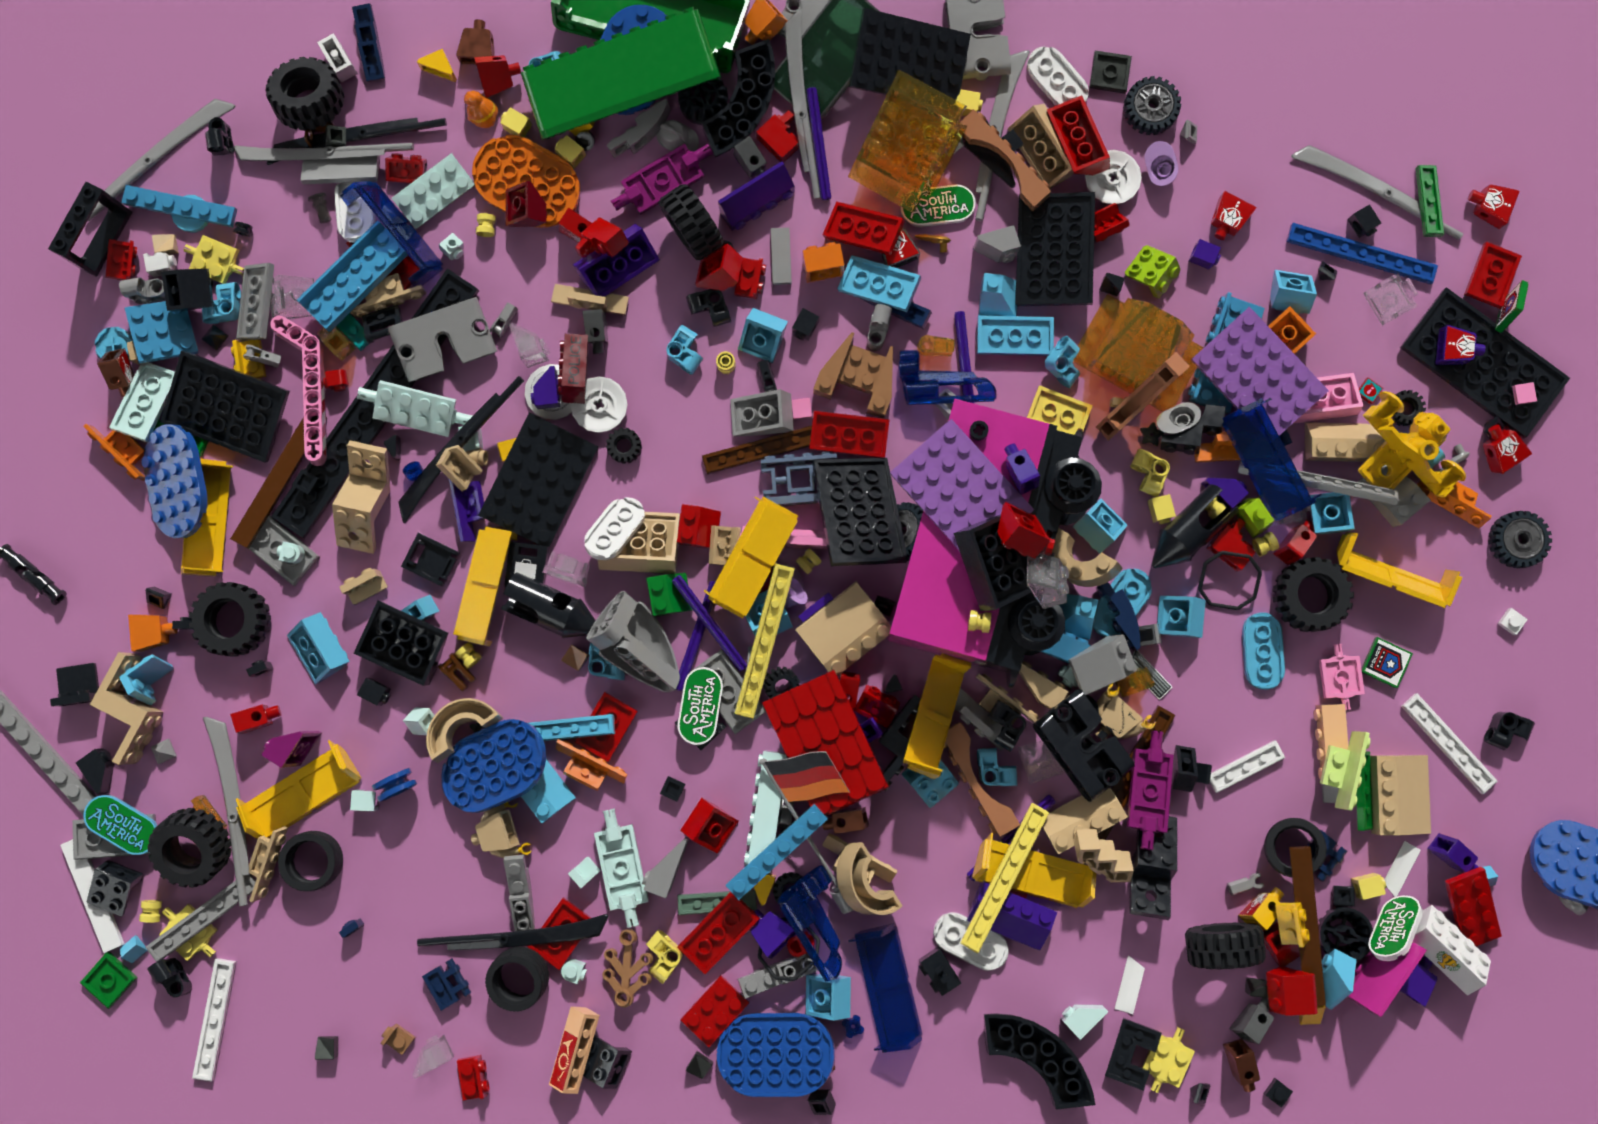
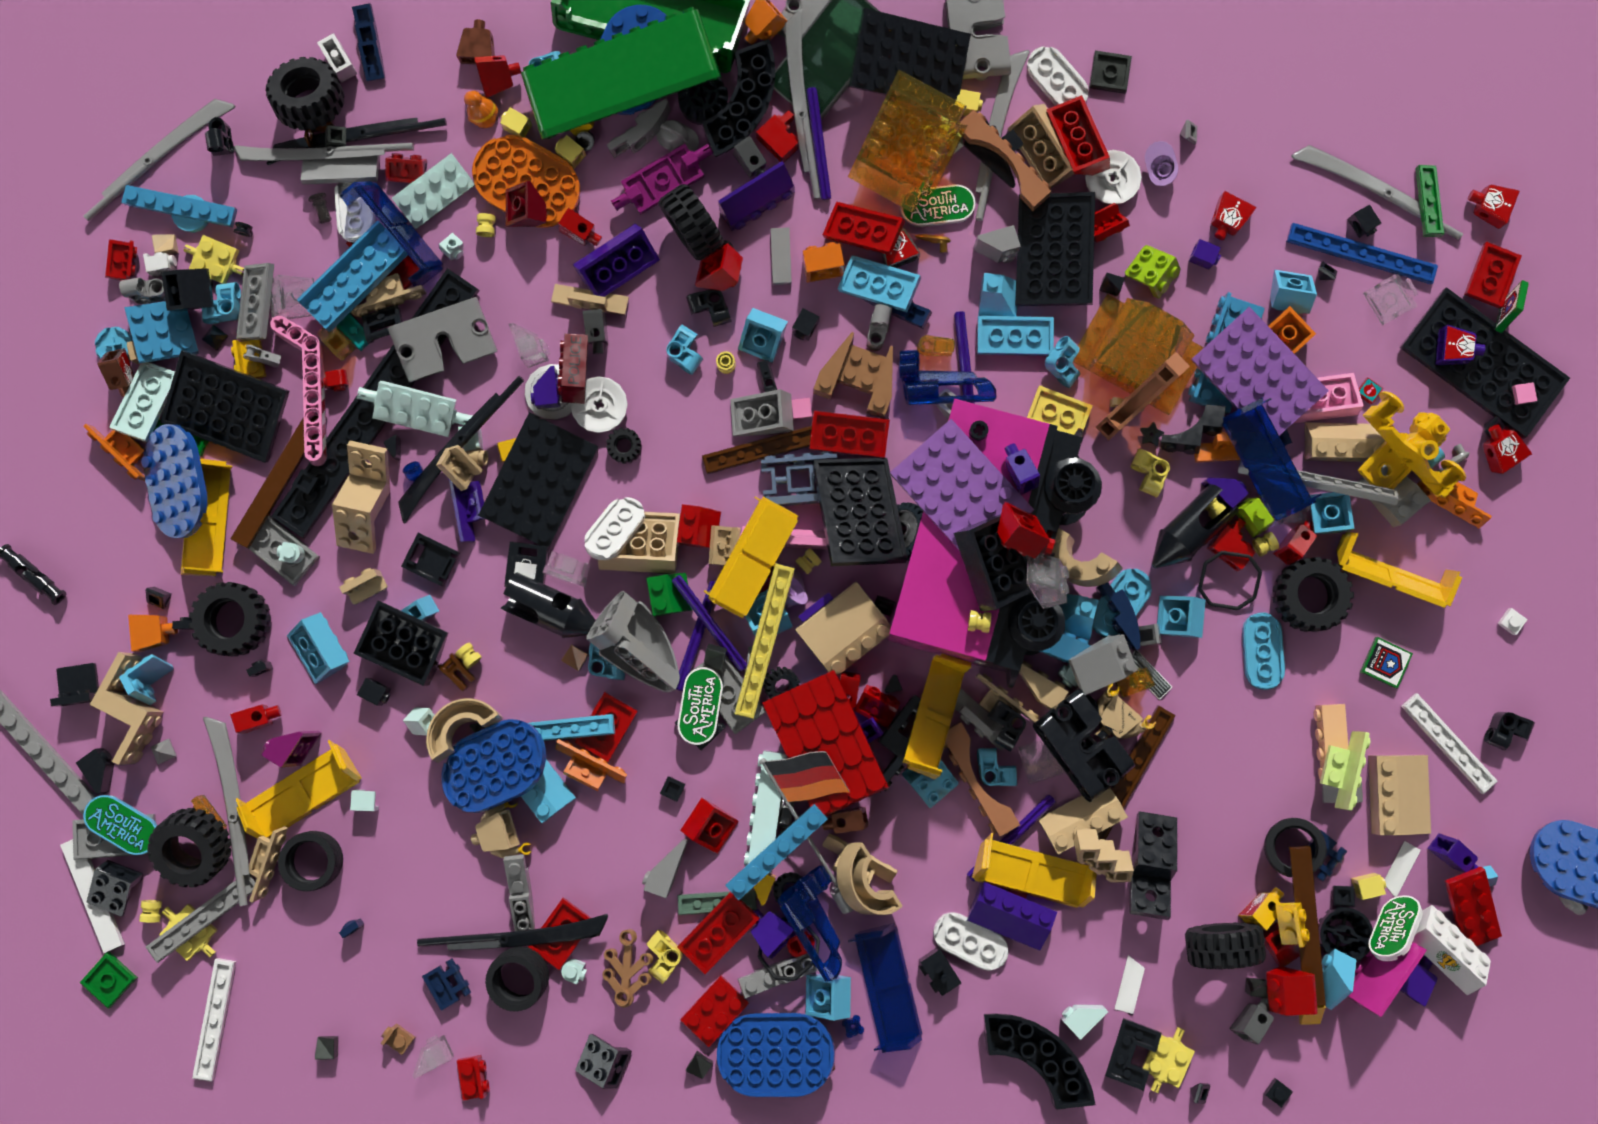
black piece [48,182,133,277] -> none
medium azure slope [120,935,148,963] -> none
black piece [147,958,192,997] -> none
blue wheel [372,768,417,802] -> none
yellow slope [417,49,457,82] -> none
yellow piece [453,527,518,647] -> none
light grey bar [490,302,518,338] -> none
light nougat brick [549,1006,600,1094] -> none
light aqua panel [568,857,601,888] -> none
red hinge [575,217,629,258] -> none
light aqua plate [594,808,649,928] -> none
red bracket [735,258,766,299] -> none
black slope [807,1089,836,1115] -> none
light yellow tile [960,803,1049,953] -> none
medium azure slope [1073,498,1128,554] -> none
wheel [1123,76,1181,135] -> none
magenta plate [1127,731,1174,850] -> none
light yellow brick [1147,494,1176,525] -> none
light grey piece [1156,402,1201,434] -> none
black slope [1172,745,1198,792] -> none
black slope [1196,763,1212,784] -> none
white tile [1210,740,1285,793] -> none
copper torso [1223,1039,1260,1092] -> none
light grey bar [1227,873,1264,896] -> none
bright pink plate [1319,644,1365,710] -> none
green tile [1356,751,1373,831] -> none
black tyre [1392,390,1426,426] -> none
wheel [1488,511,1552,568] -> none
none -> pearl dark grey slope [704,643,727,670]

